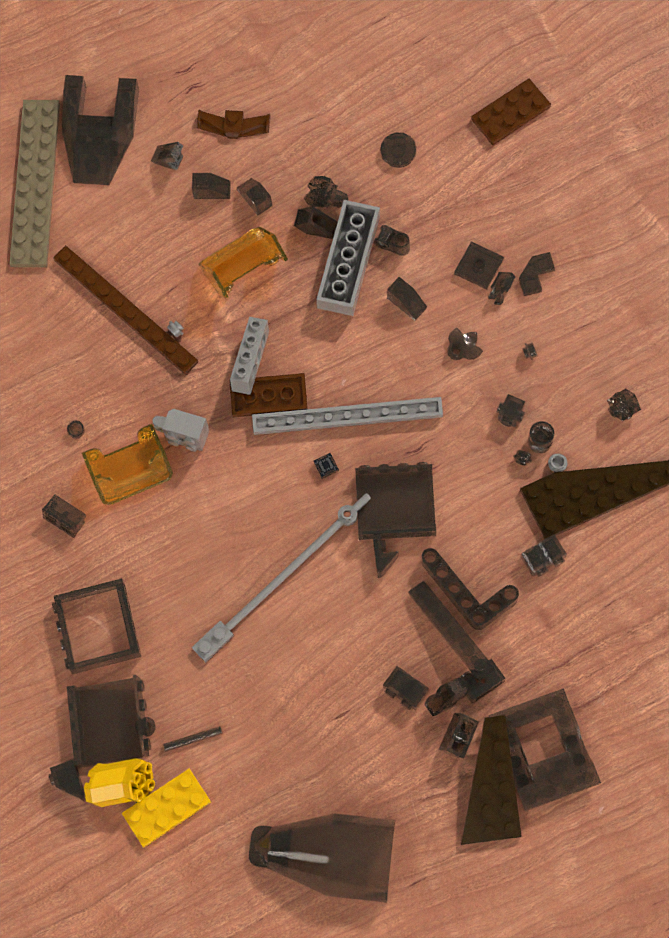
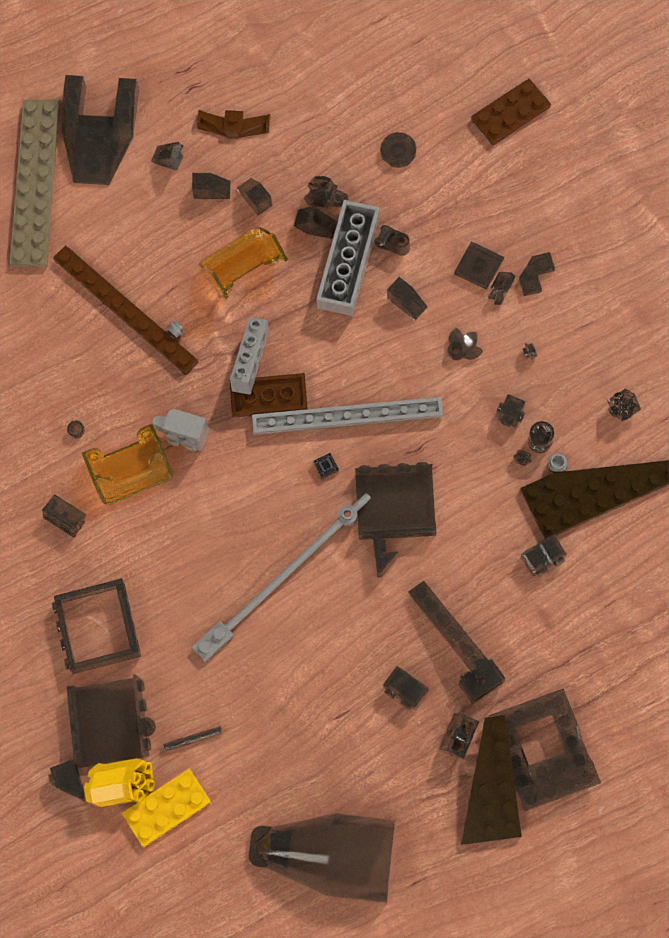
clear smoke beam [421,548,519,630] -> none
clear smoke brick [424,677,470,716] -> none

